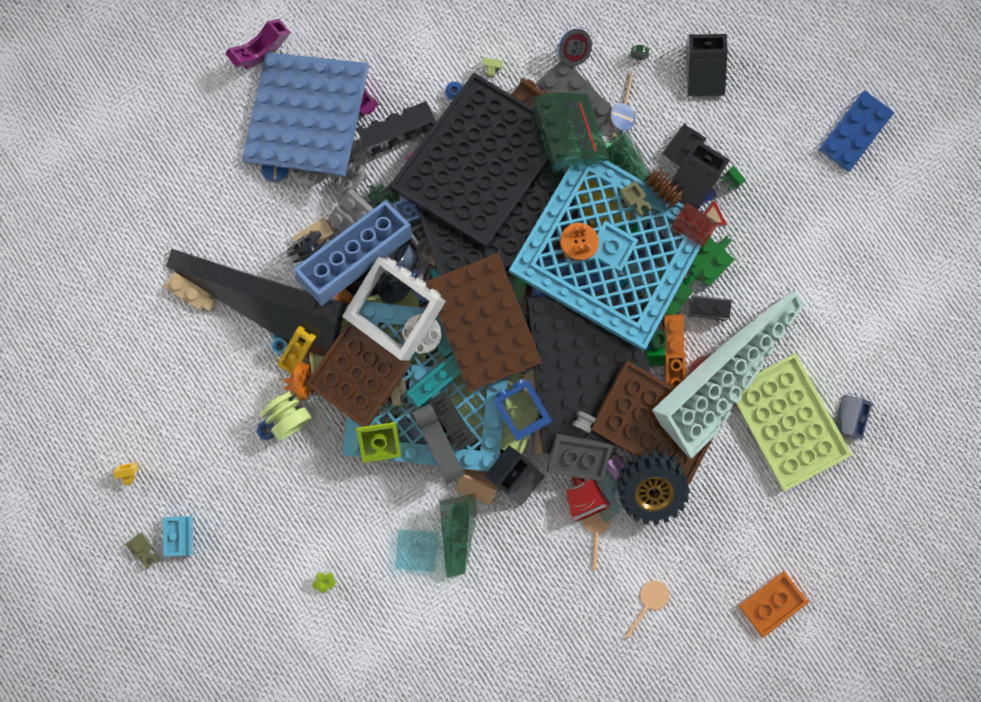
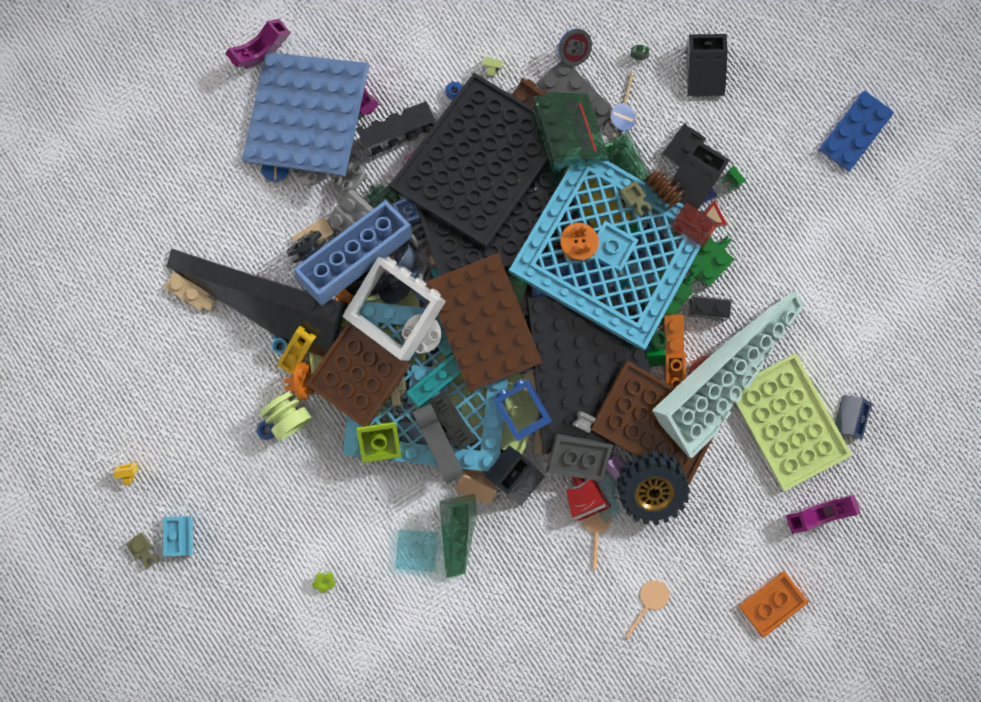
none -> magenta arch [785,494,861,534]

